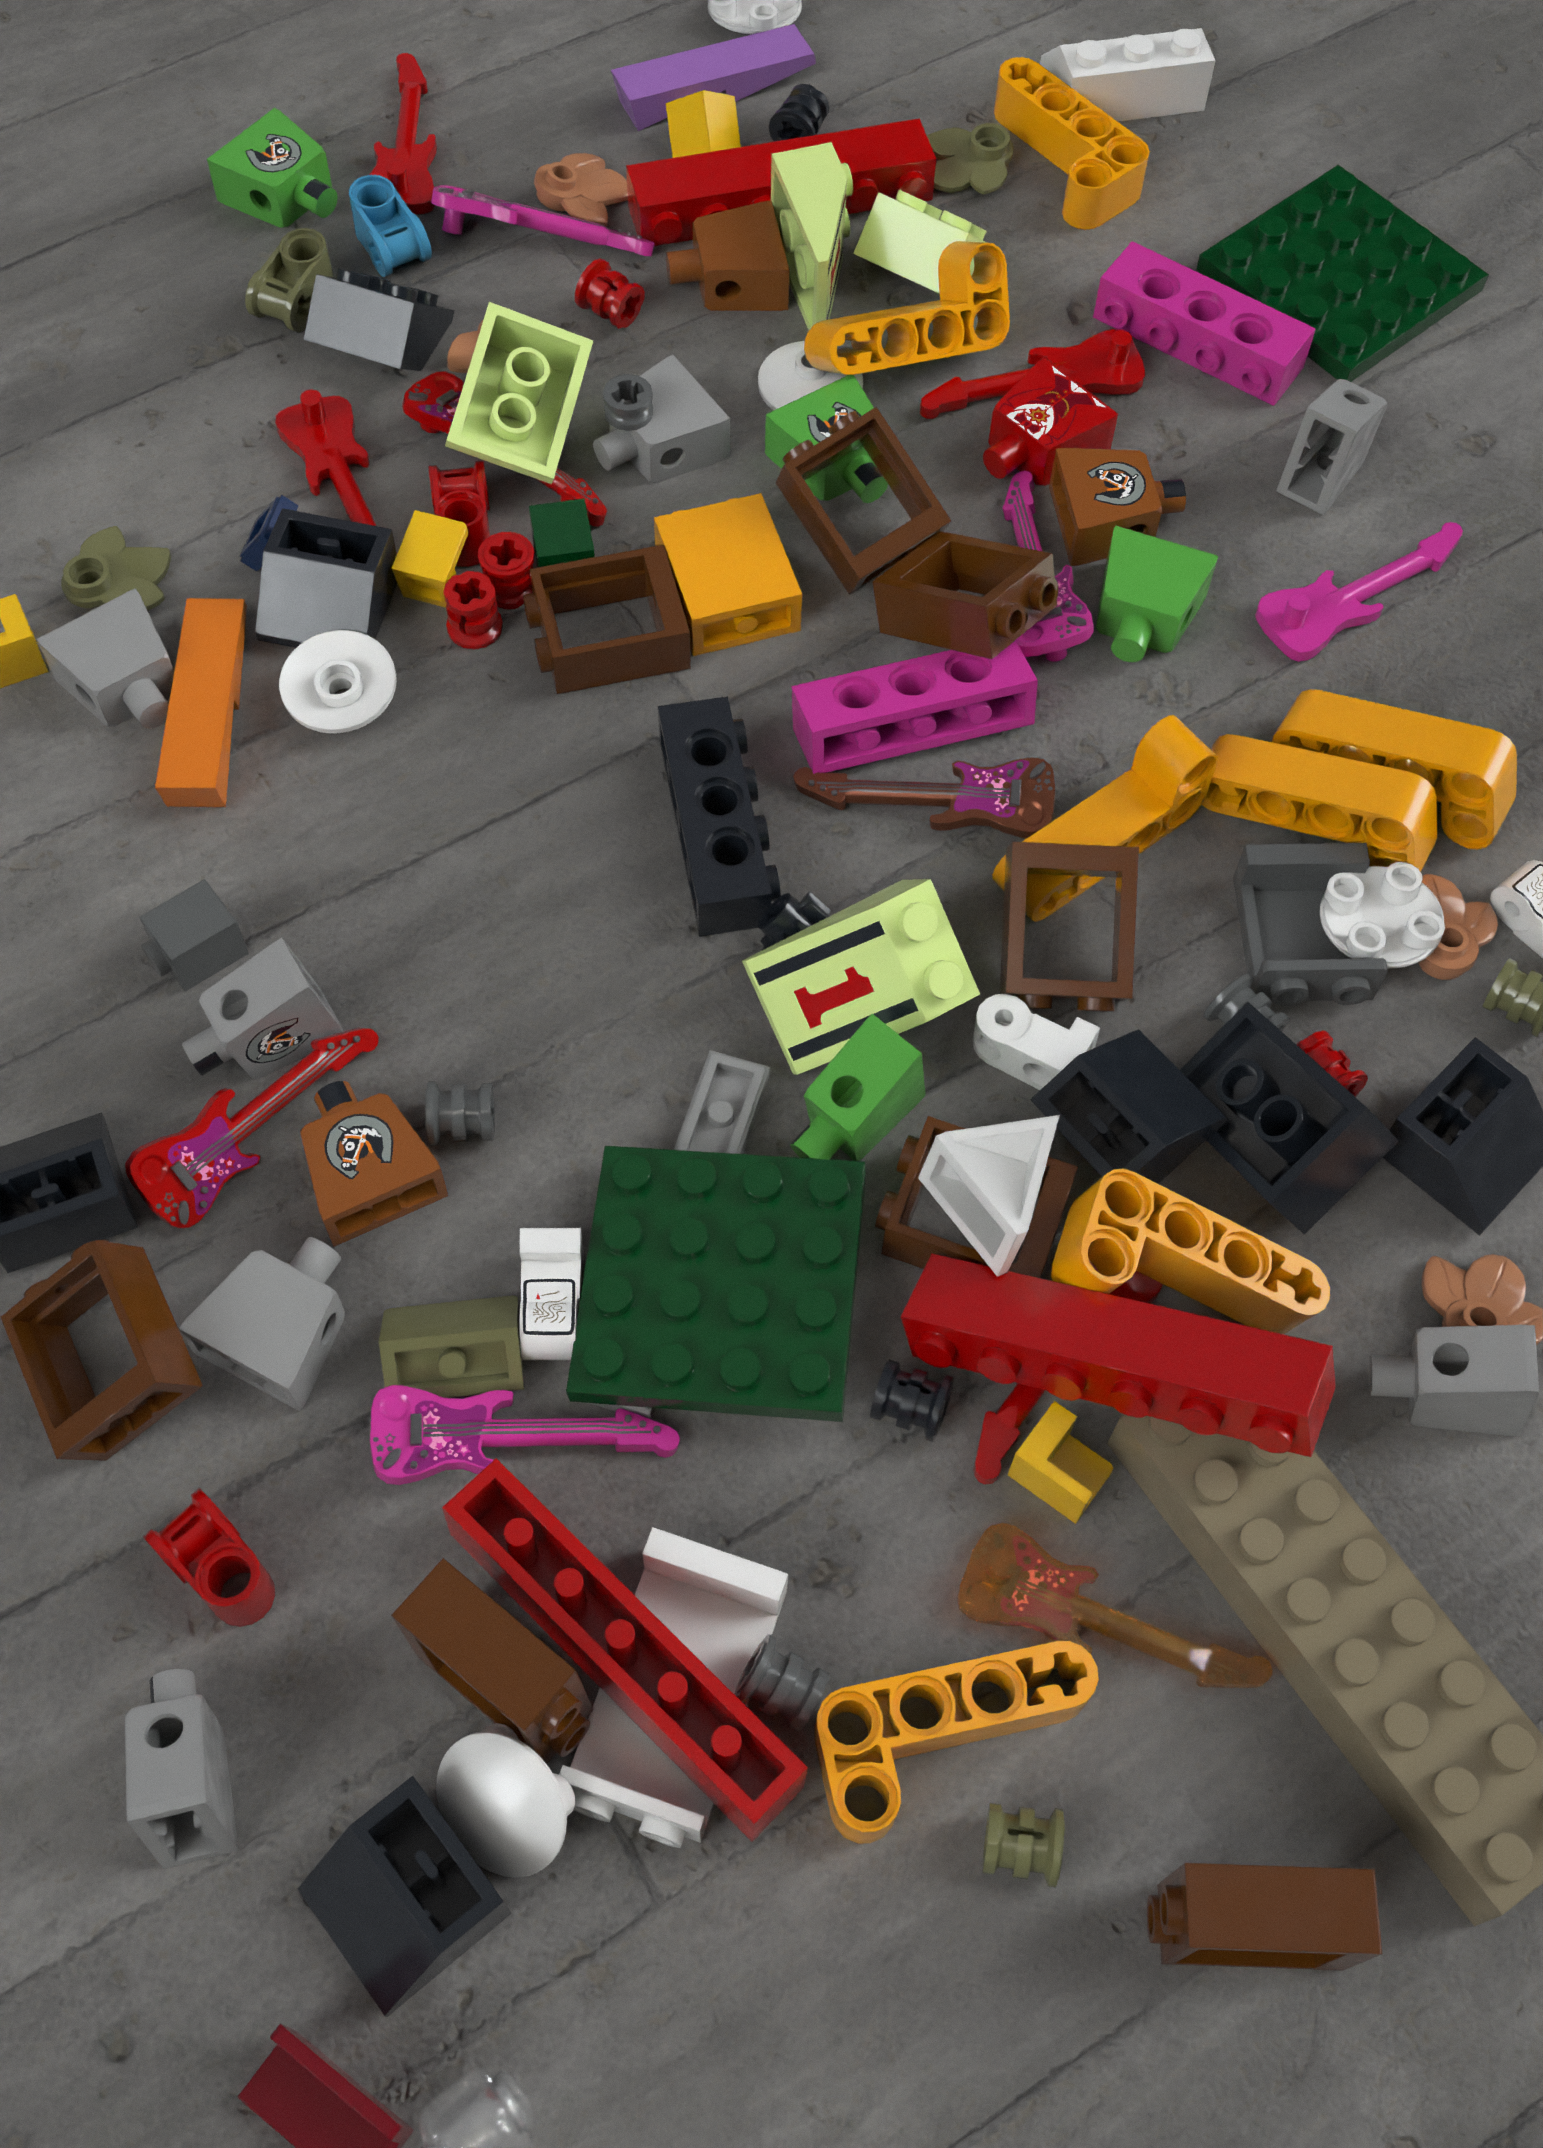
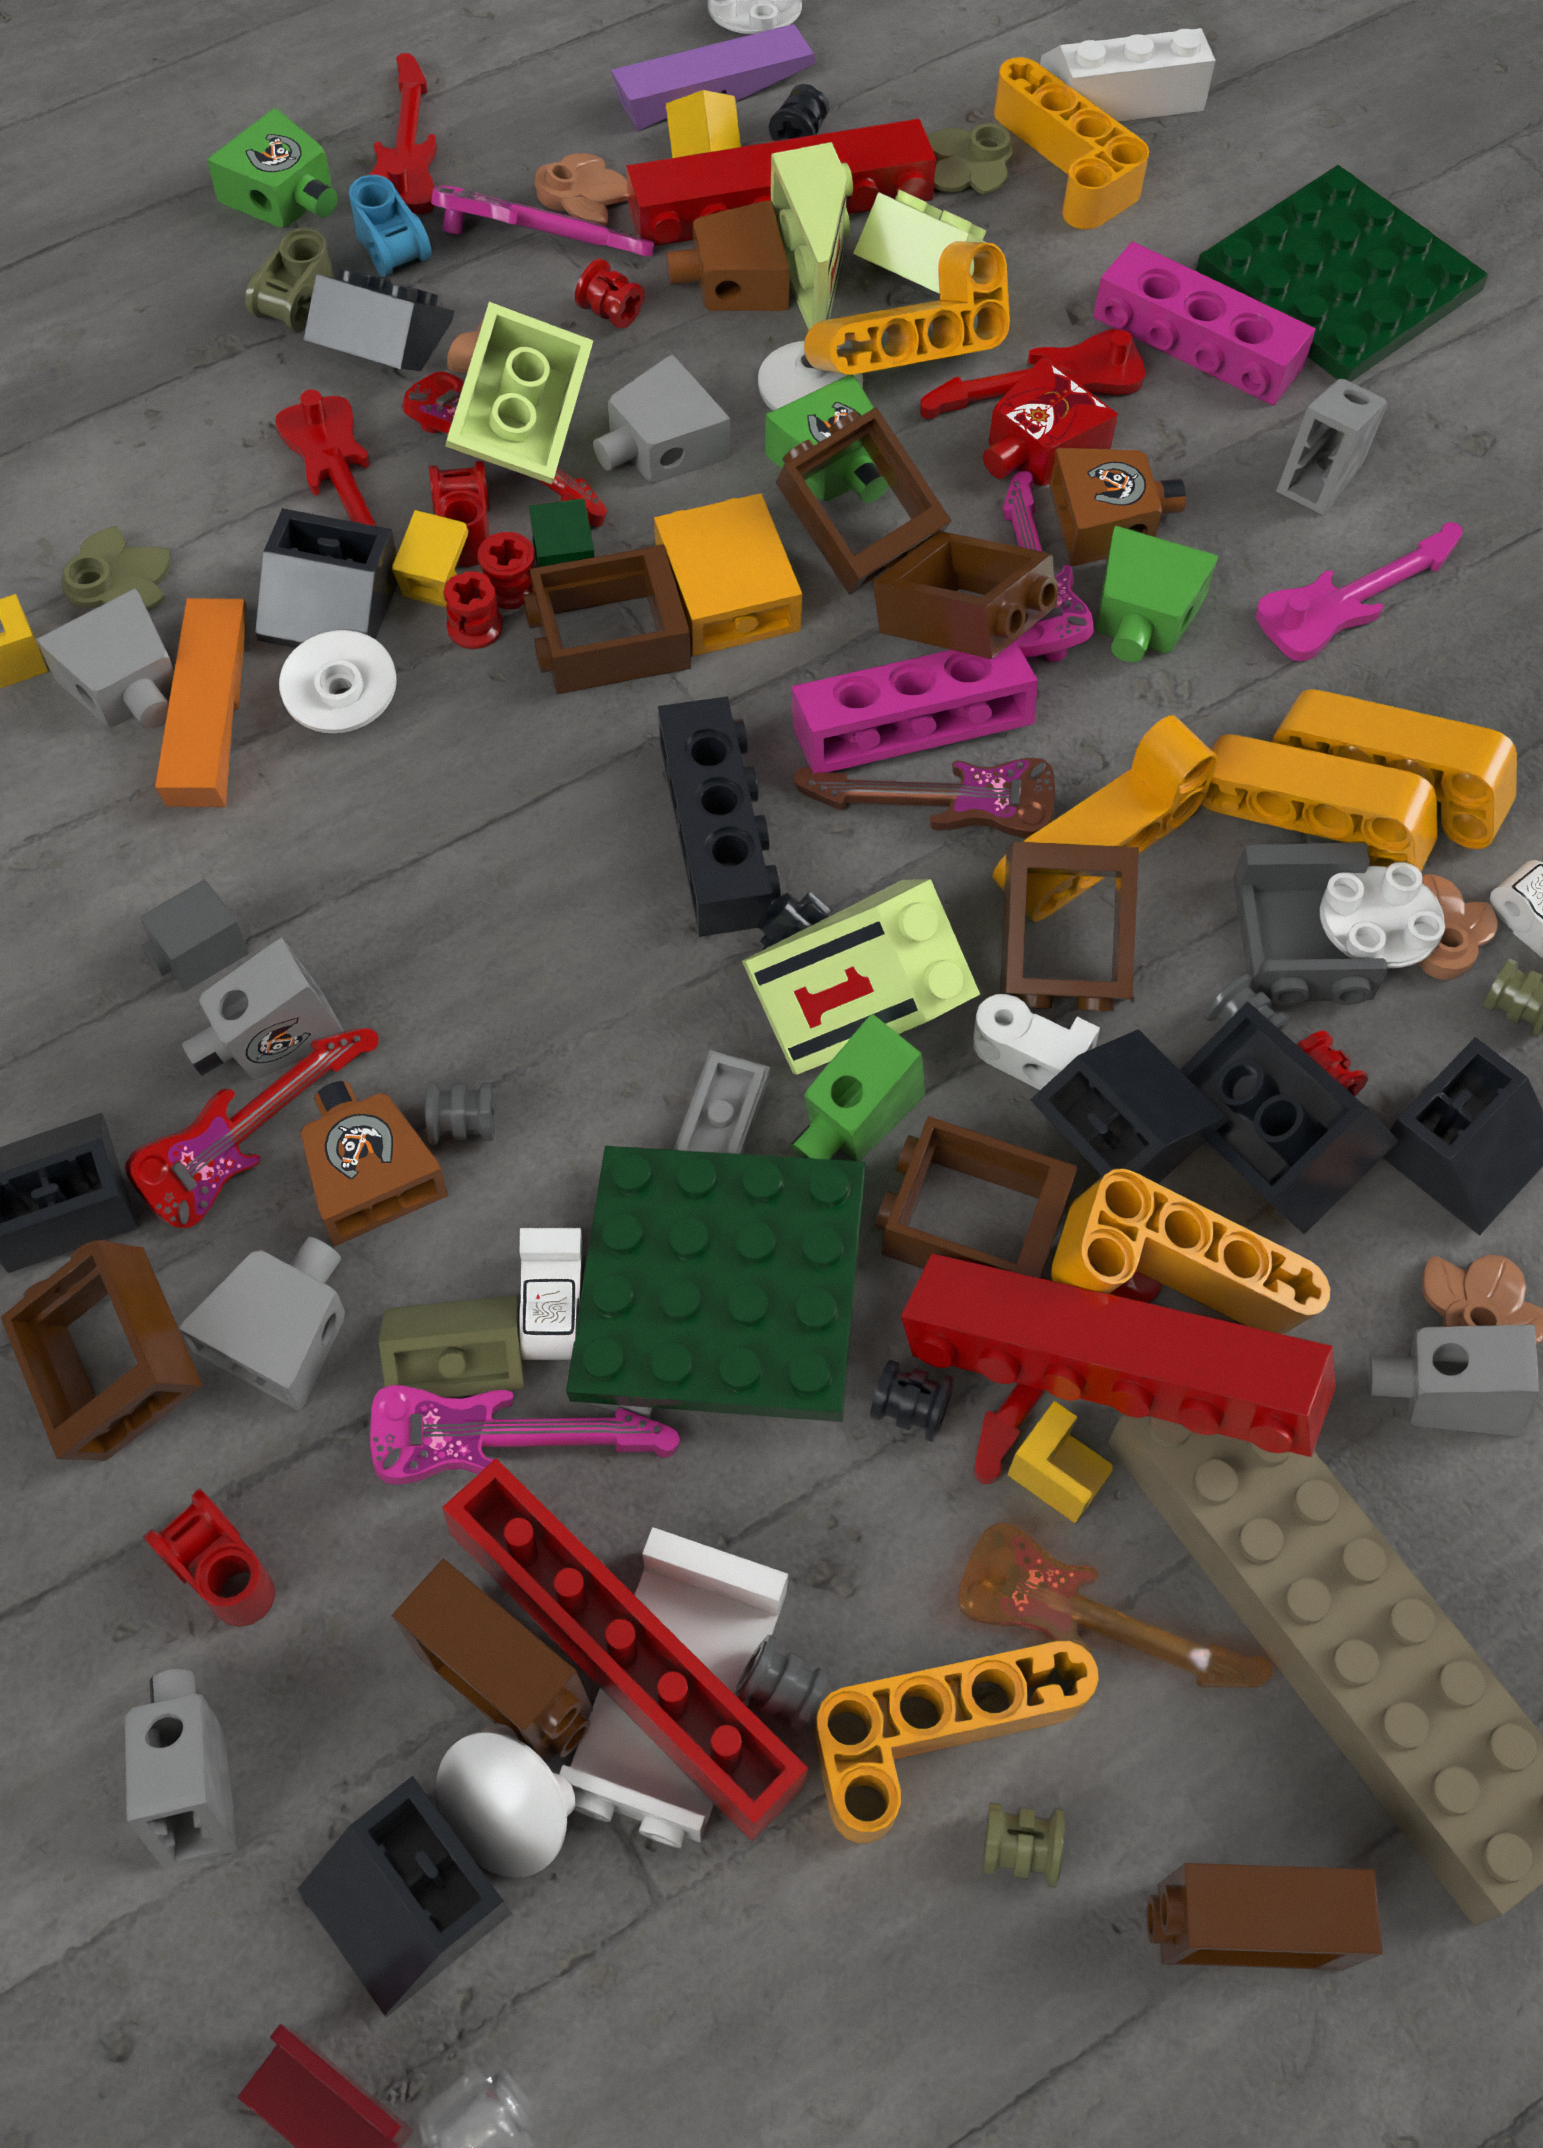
dark blue tile [240,495,299,571] -> none
dark grey bush [603,374,653,431] -> none
white slope [918,1115,1060,1277] -> none

